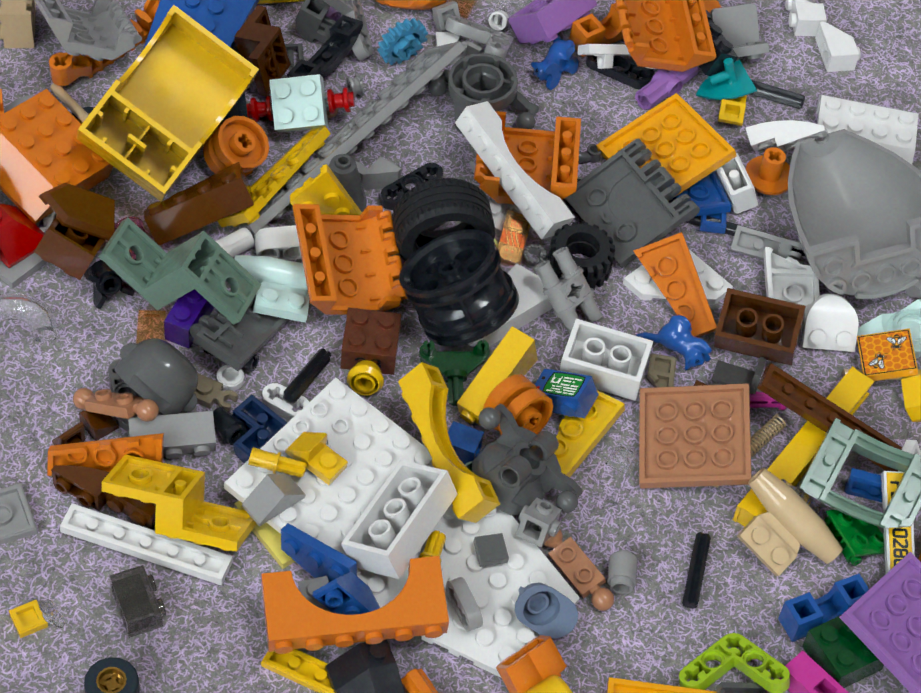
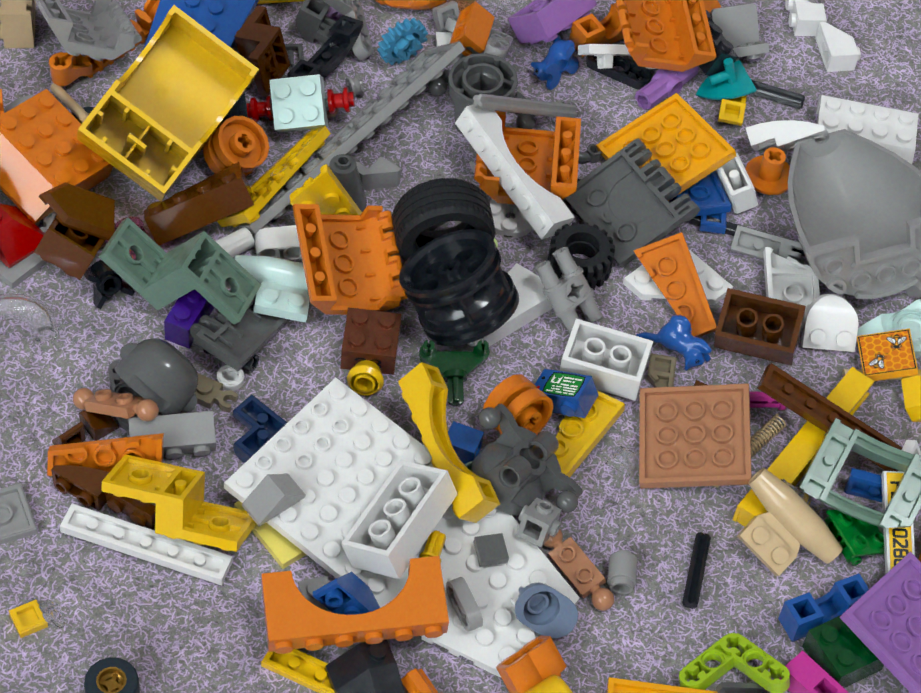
clear smoke brick [109,565,166,638] -> none
clear orange tile [136,310,166,344] -> none
black cone [213,407,248,446] -> none
yellow axle [248,447,307,477] -> none
white beam [262,383,309,420] -> none
blue wing [281,523,357,582] -> none
black axle [283,348,331,404] -> none
yellow slope [285,432,348,485] -> none
black beam [380,163,443,210] -> none
yellow slope [457,326,538,425] -> none
white hinge [489,10,509,31] -> none
clear orange tile [497,210,530,265] -> none
light grey bush [523,244,547,269] -> none
dark grey piece [711,356,766,394] -> none
none -> orange hinge [449,1,495,56]
none -> light grey axle [473,94,577,118]

